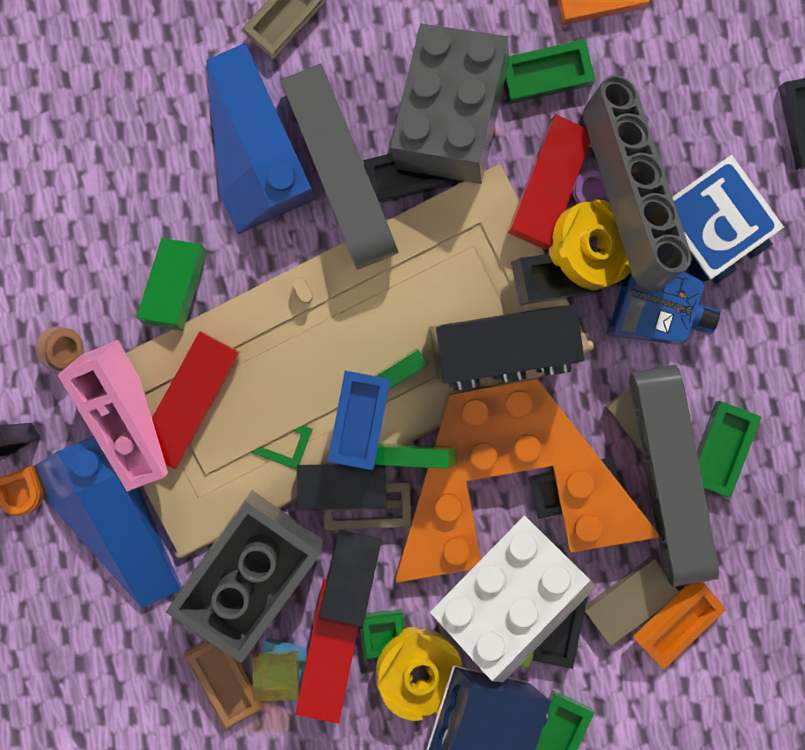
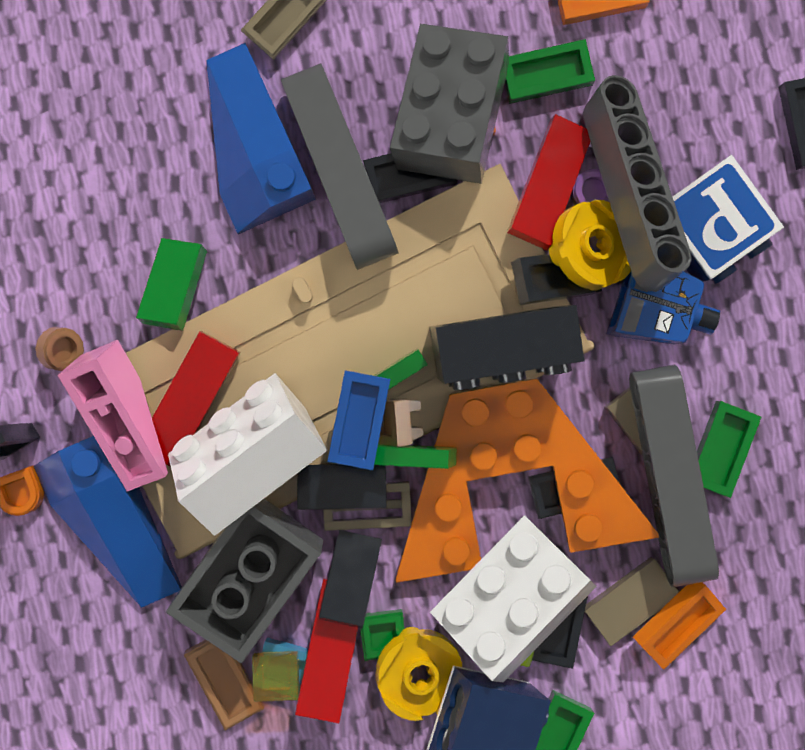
none -> white brick [168,373,327,536]
none -> medium nougat tile [378,398,423,447]

